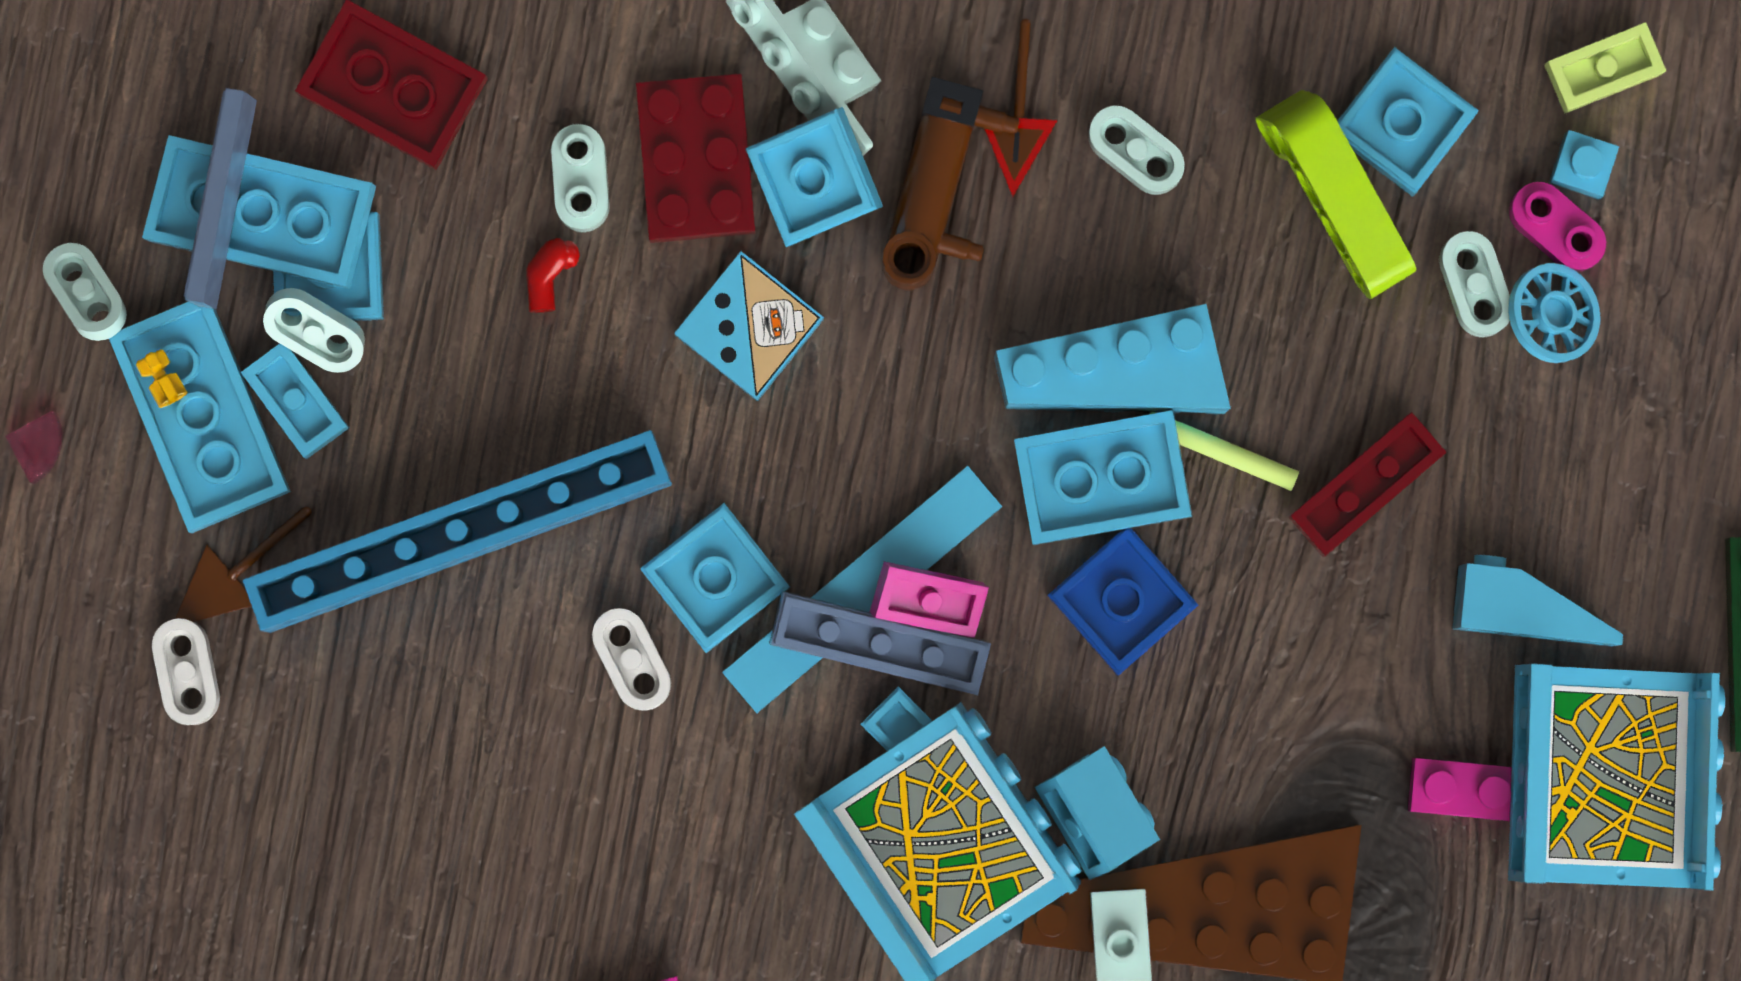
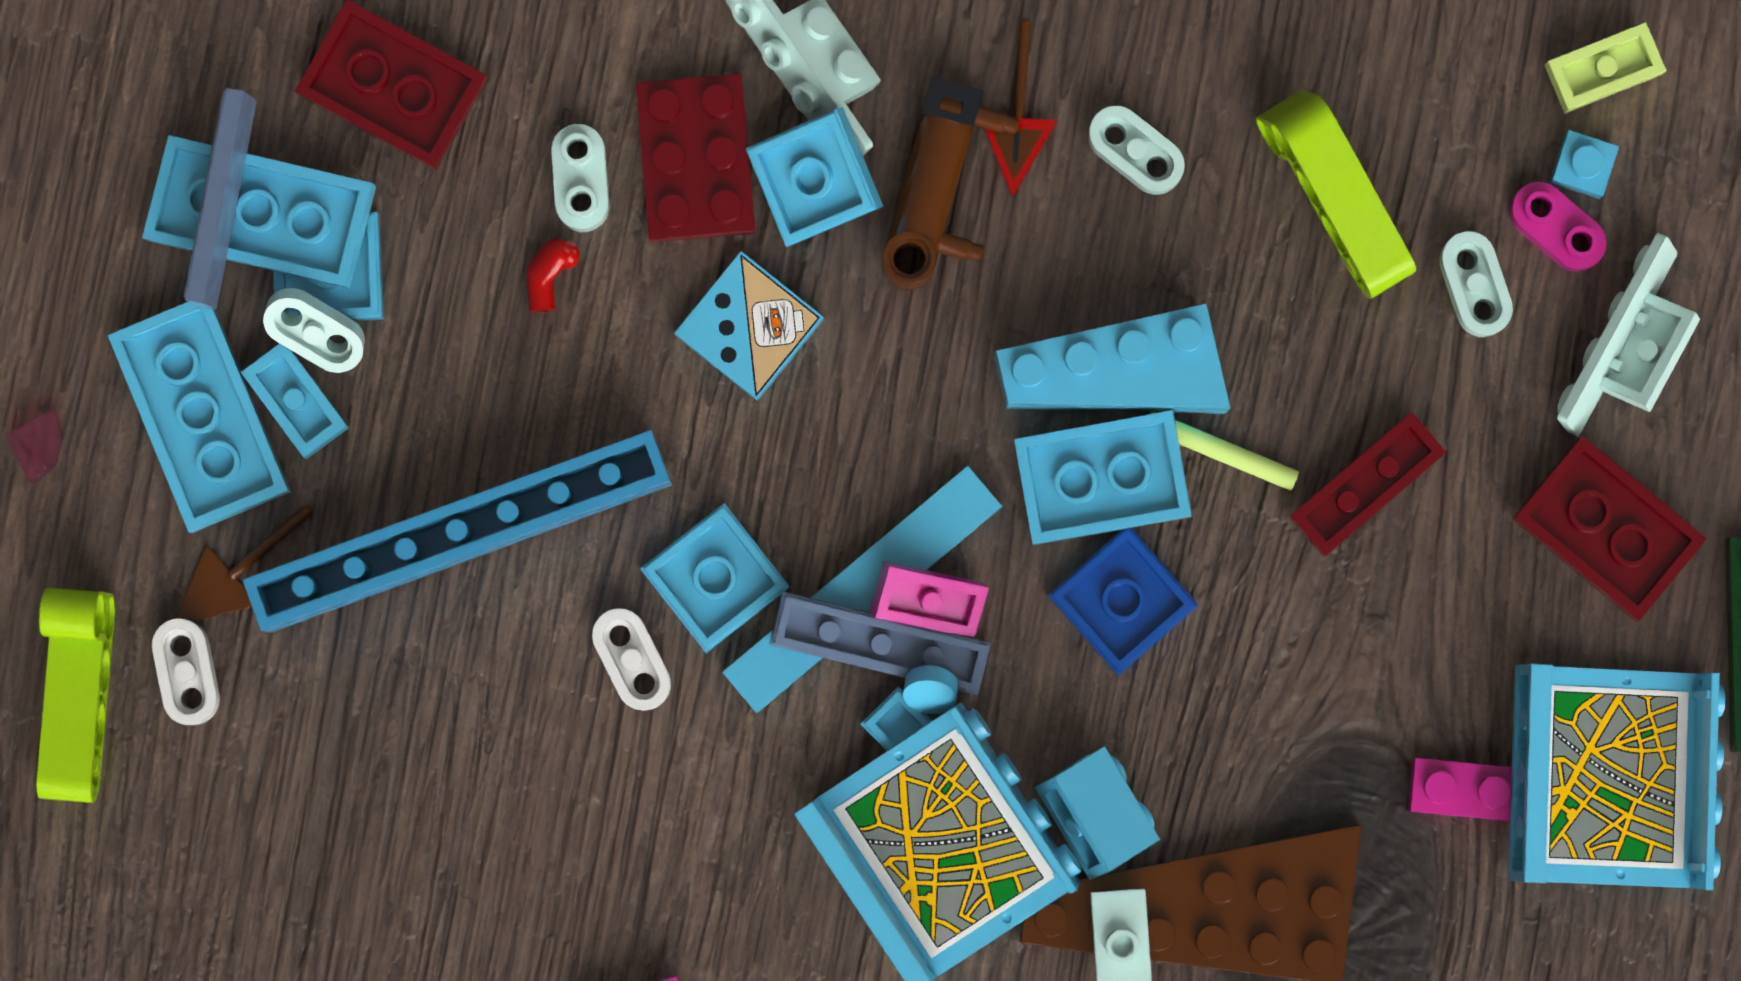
light aqua plate [43,243,127,341] -> none
yellow piece [135,349,188,408] -> none
medium azure tile [1337,47,1479,197] -> none
medium azure slope [1452,555,1623,647] -> none
medium azure wheel [1508,263,1600,363] -> none
none -> lime beam [37,587,115,803]
none -> medium azure tile [903,665,958,714]
none -> dark red plate [1512,436,1707,622]
none -> light aqua bracket [1557,233,1700,437]

